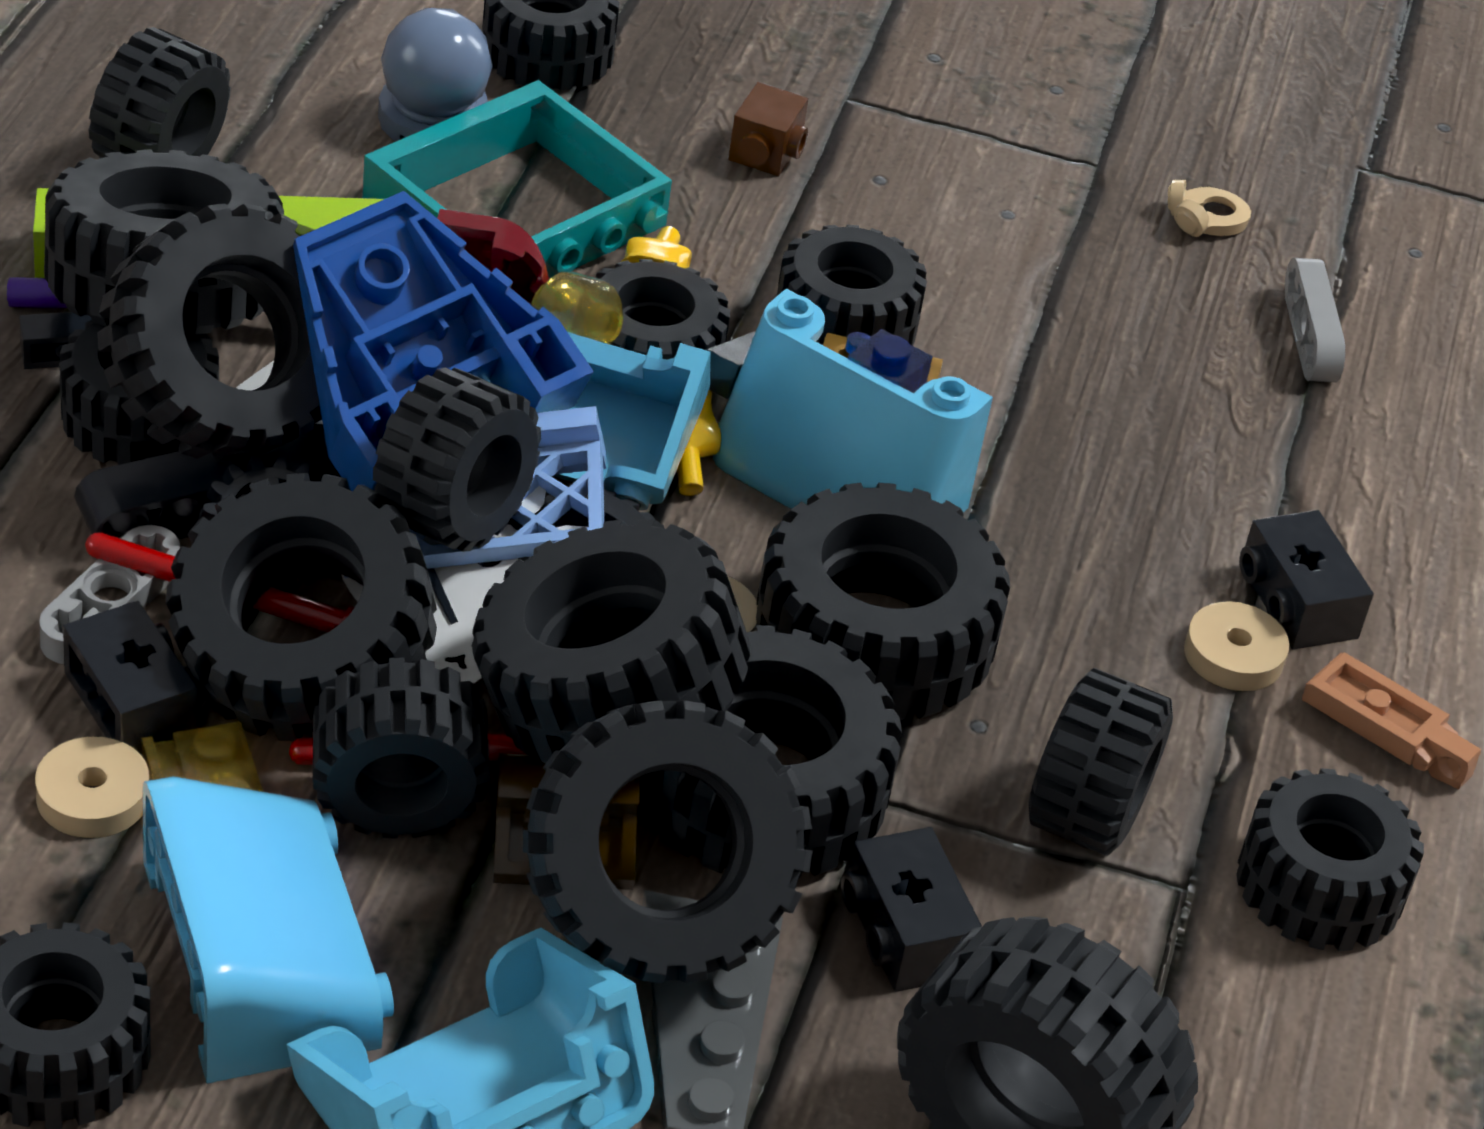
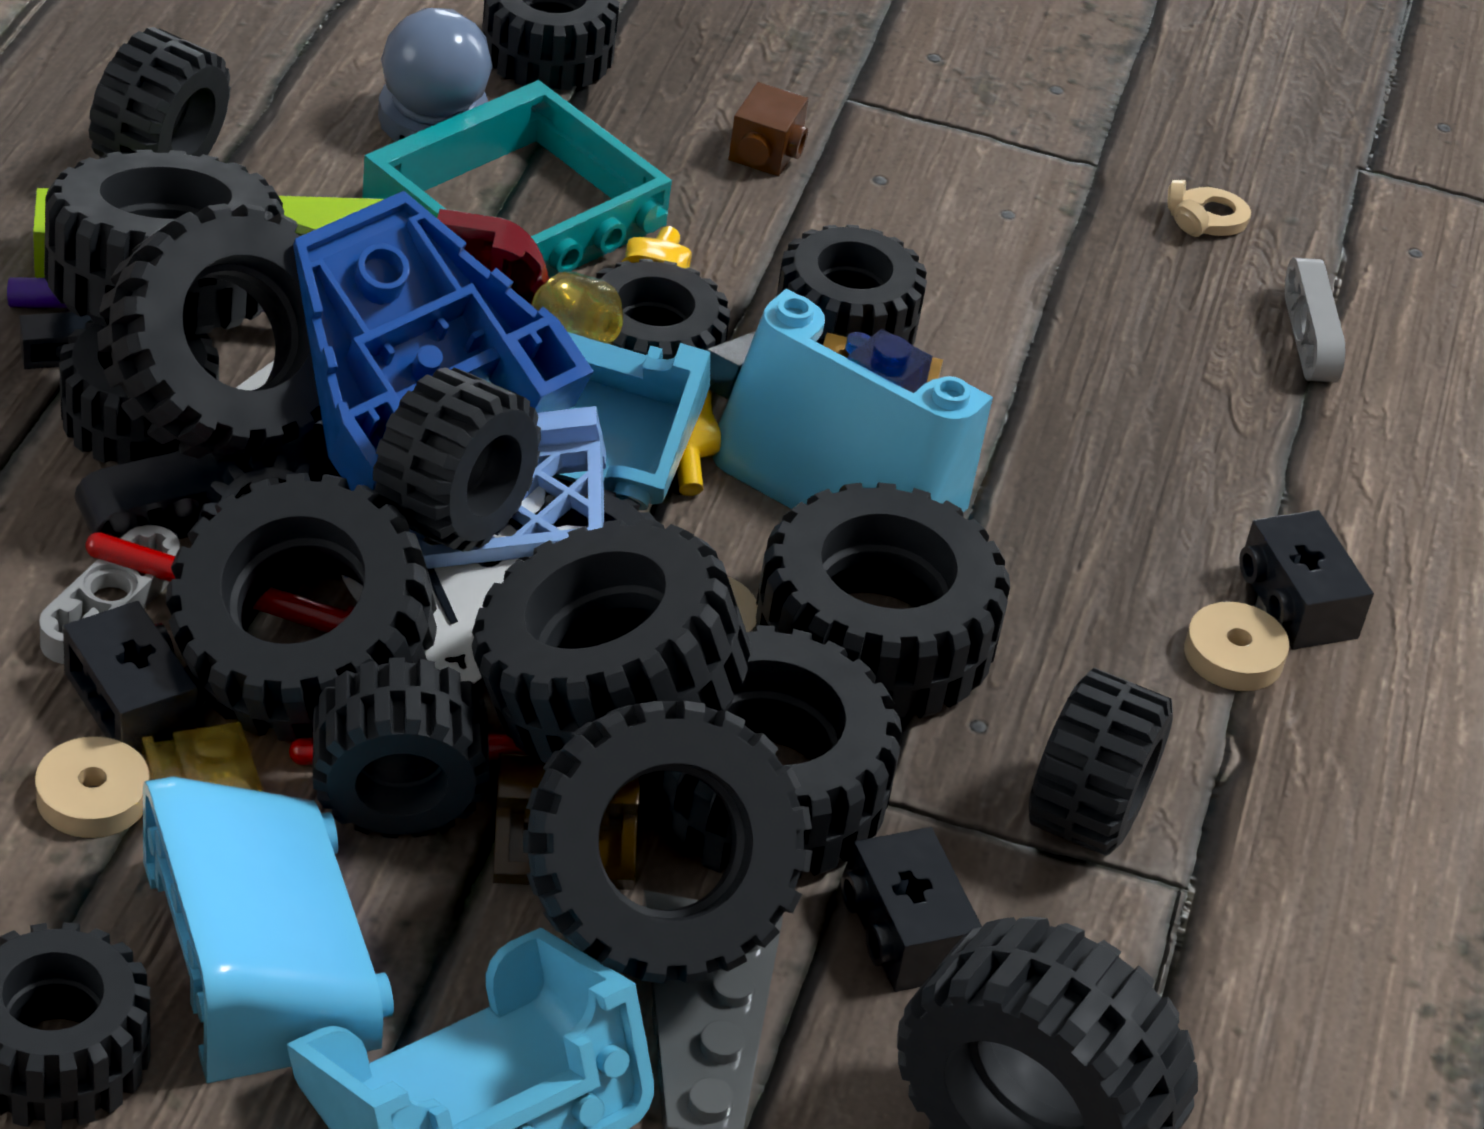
black tyre [1236,768,1424,951] -> none
nougat hinge [1302,652,1481,789] -> none

